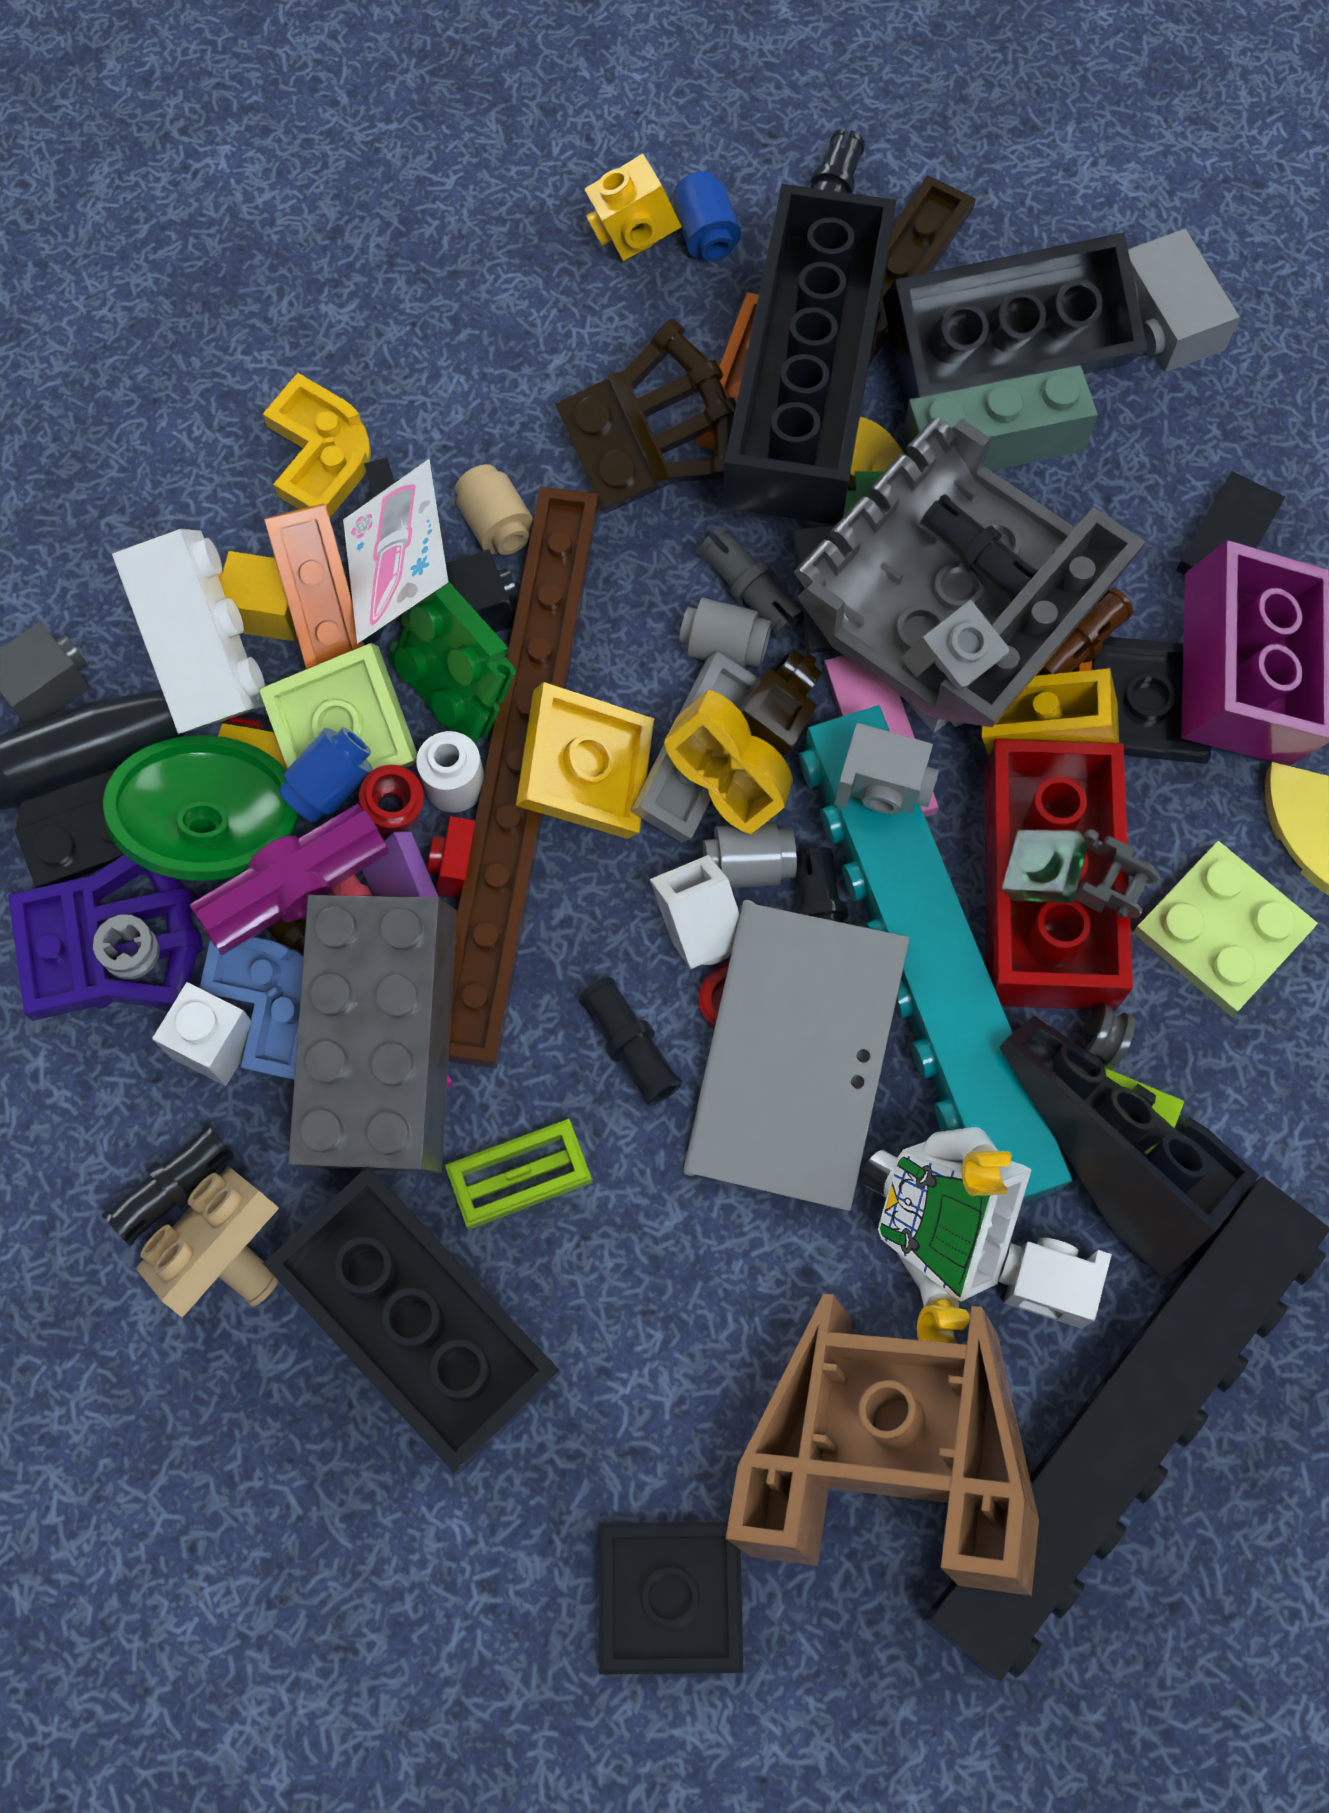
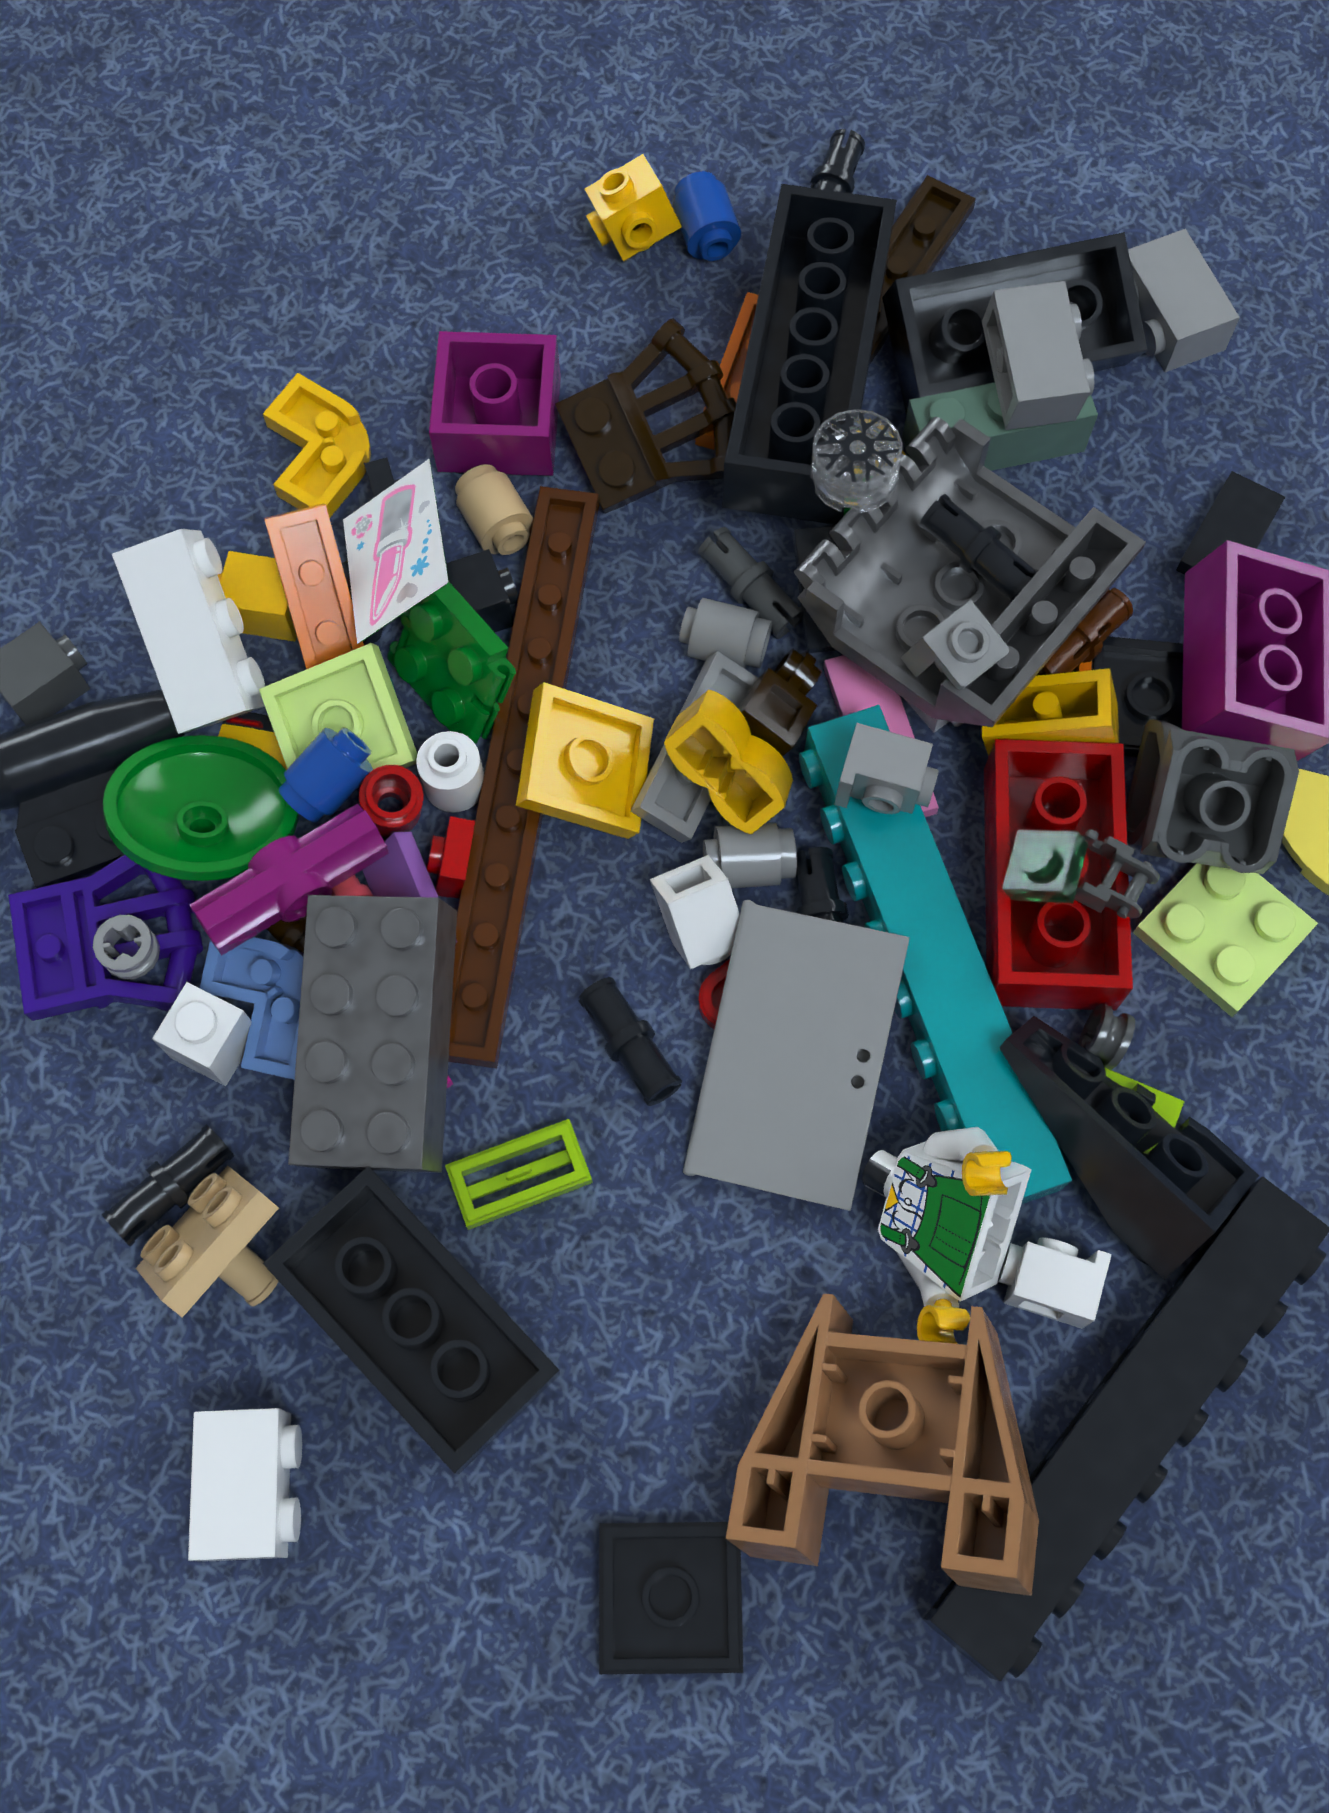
none -> white brick [188,1408,302,1561]
none -> magenta brick [429,331,561,476]
none -> clear wheel [811,409,903,514]
none -> light grey brick [982,281,1094,430]
none -> dark grey piece [1126,719,1299,874]

